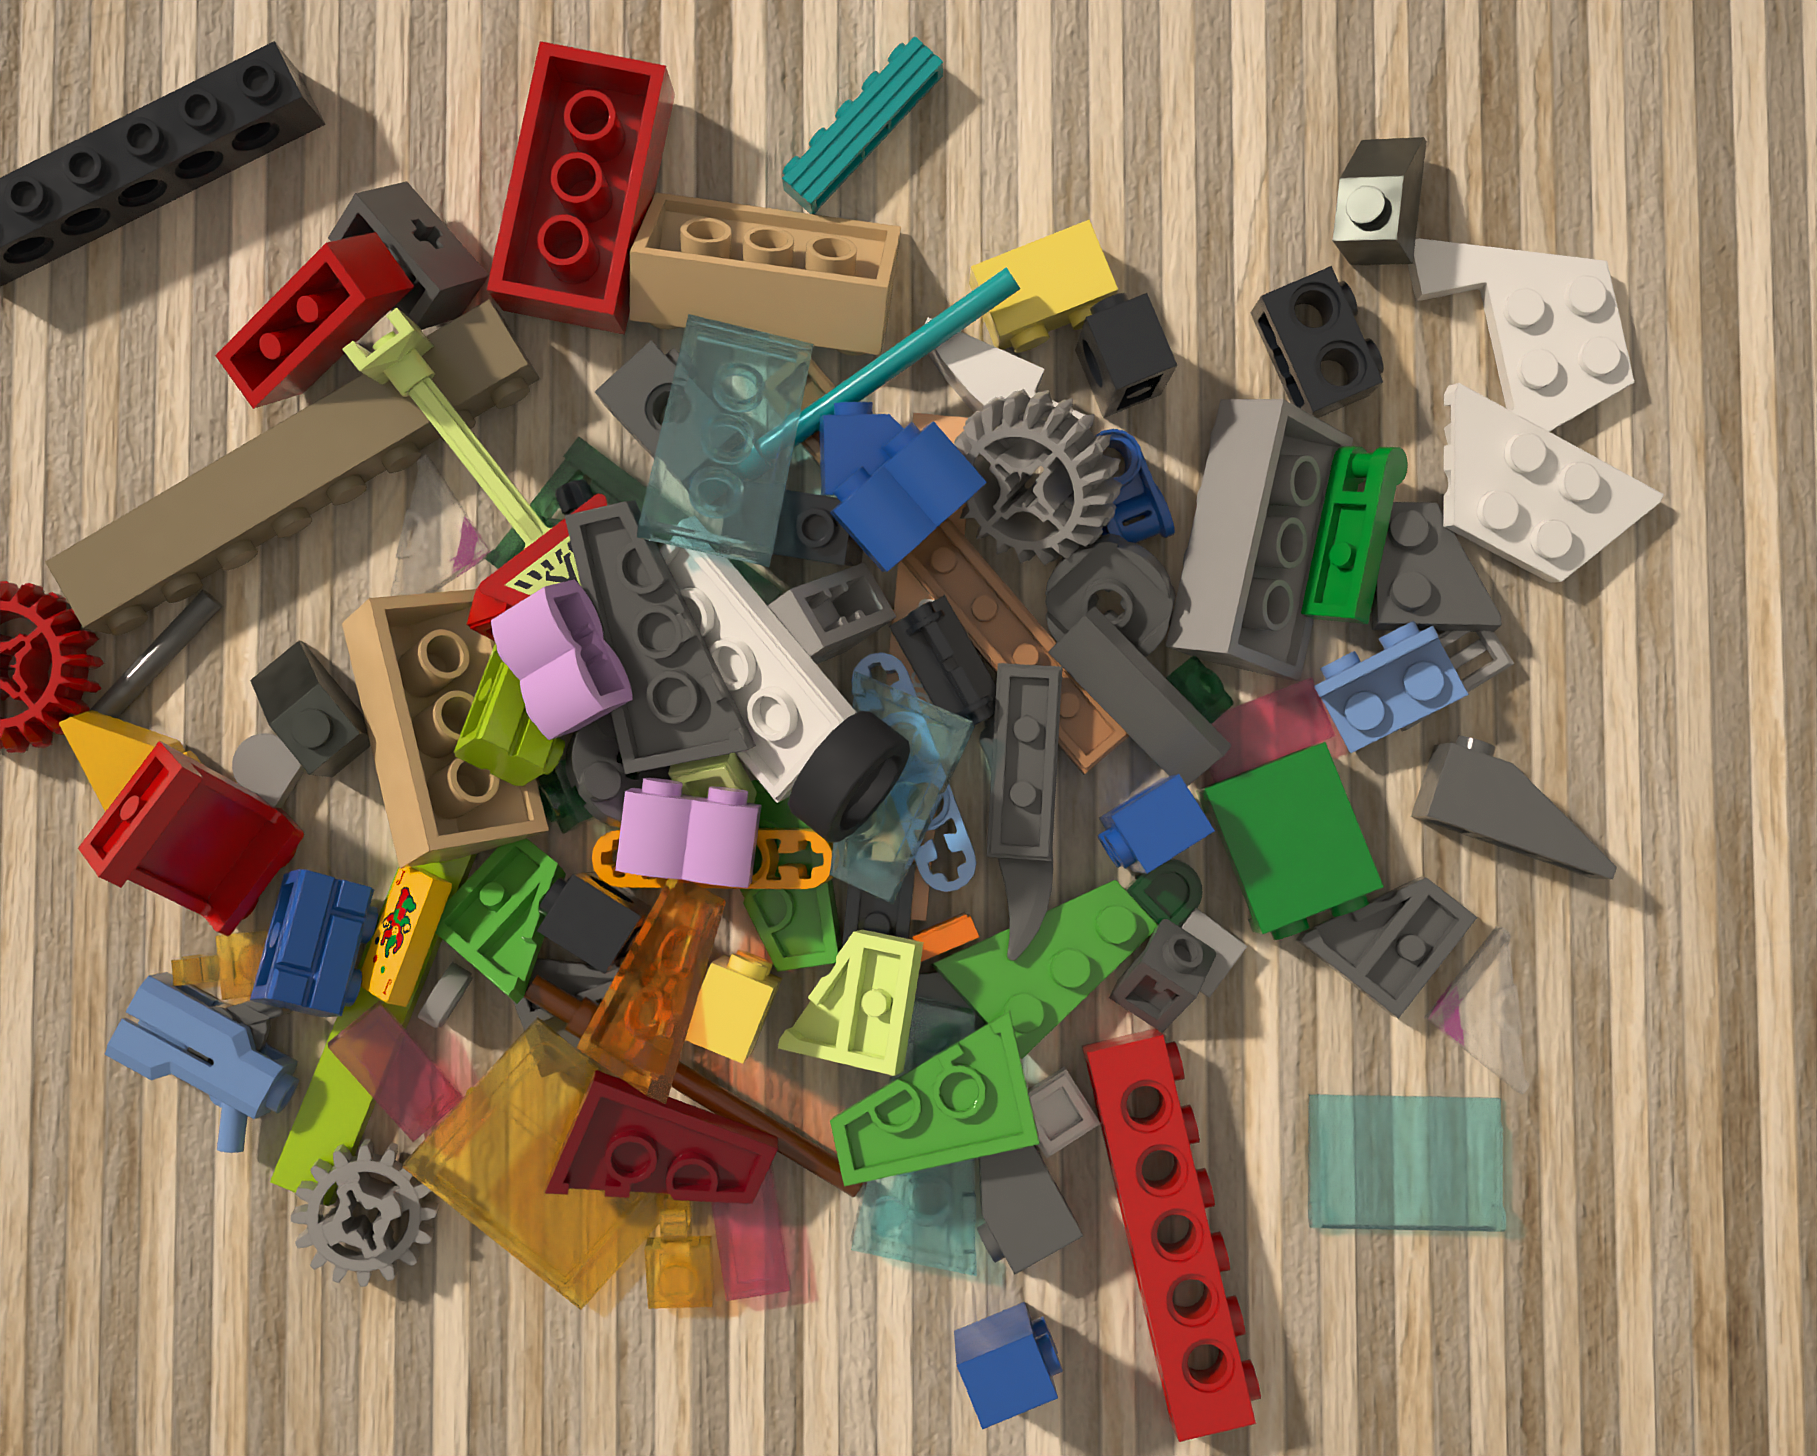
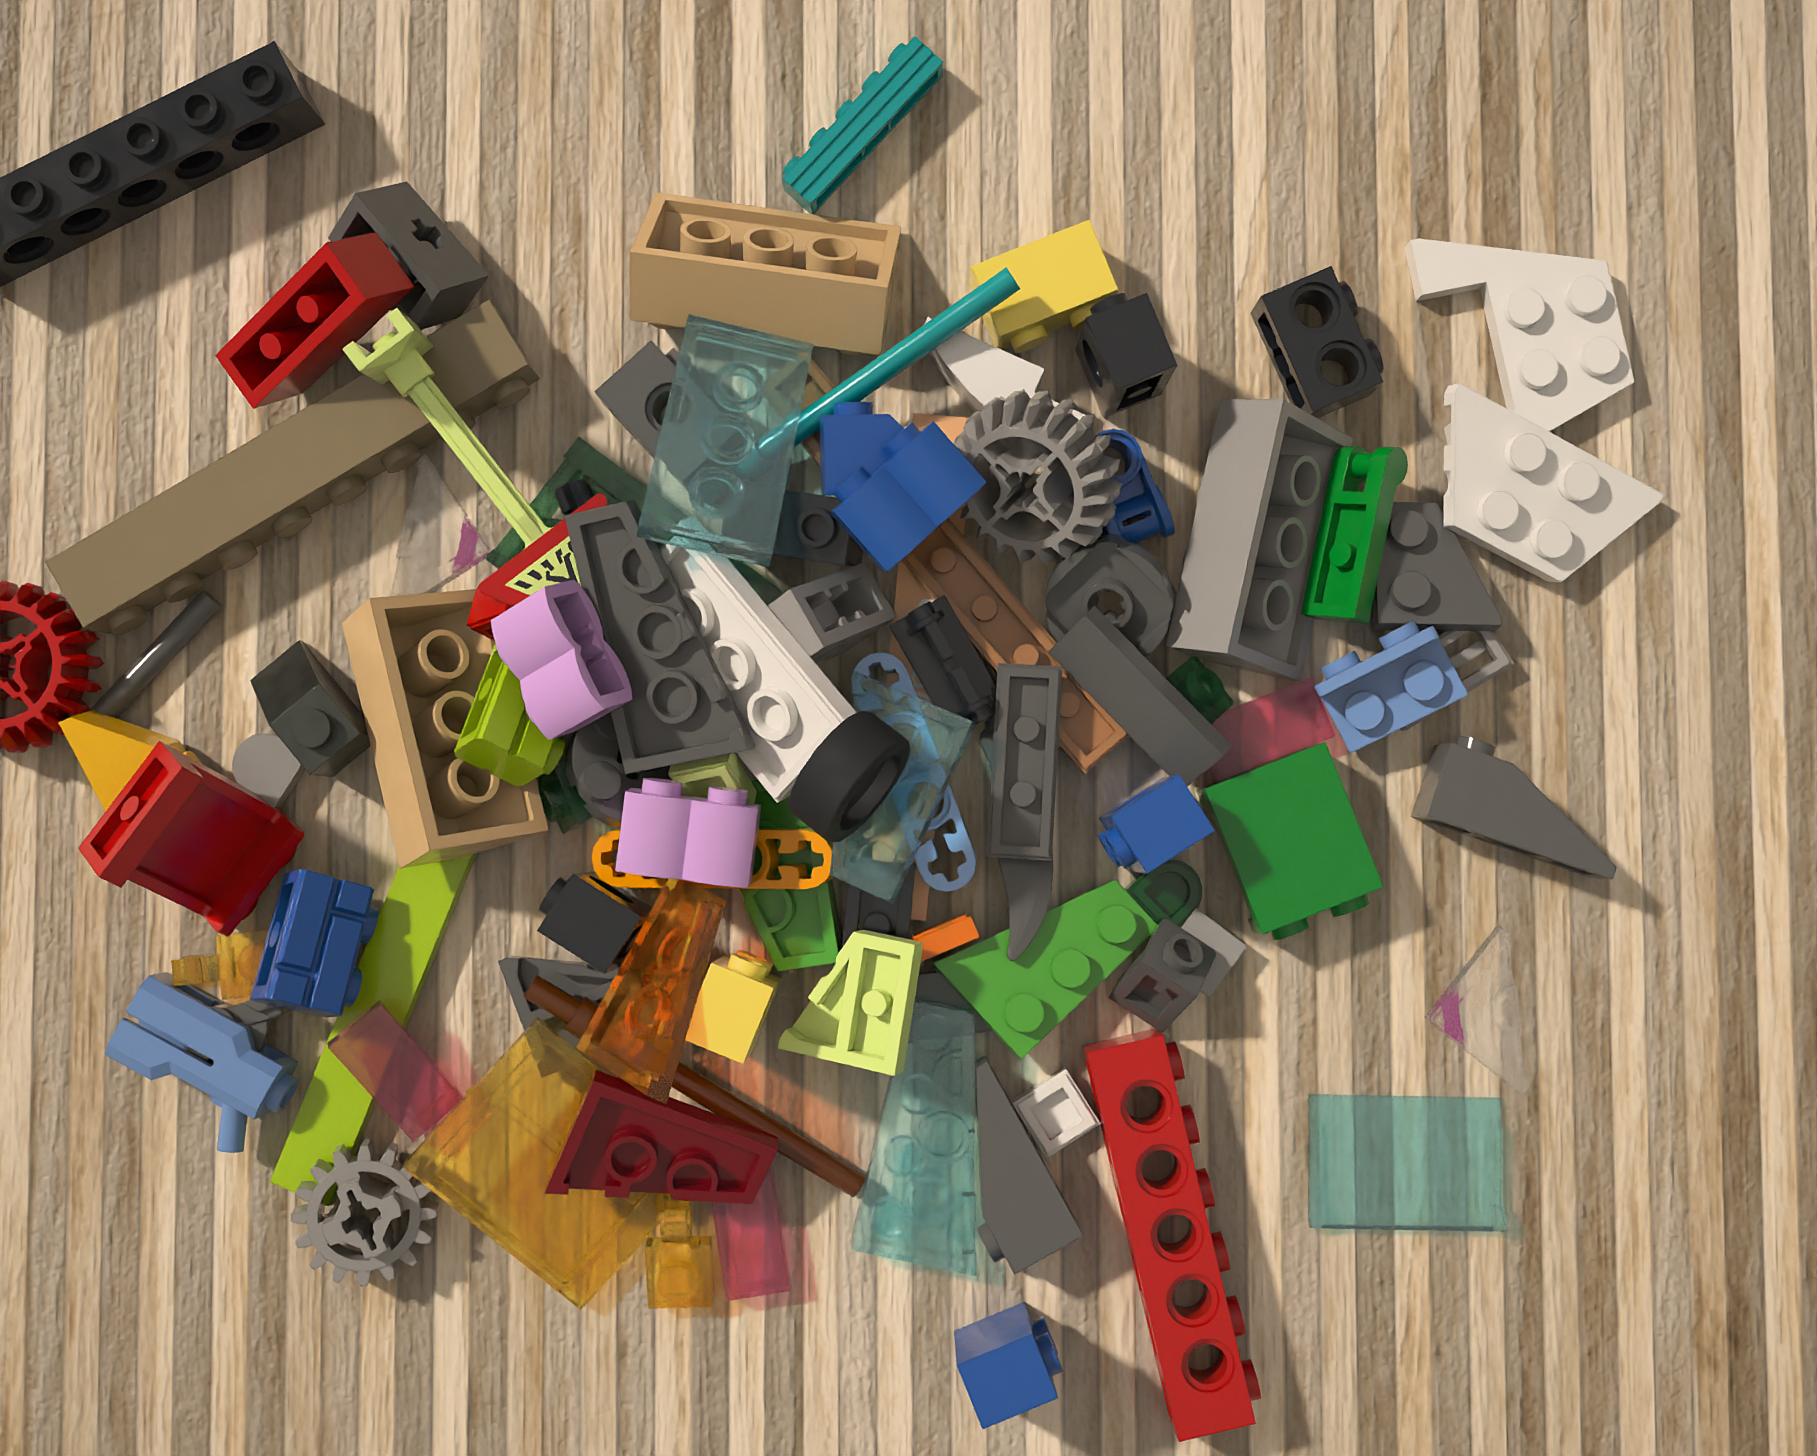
yellow tile [361,866,452,1007] -> none
light grey tile [417,962,473,1029] -> none
bright green wing [435,838,566,1004] -> none
red brick [487,41,675,335] -> none
bright green wing [830,1010,1040,1186] -> none
dark grey wing [1296,877,1478,1019] -> none
pearl dark grey slope [1332,137,1427,265] -> none

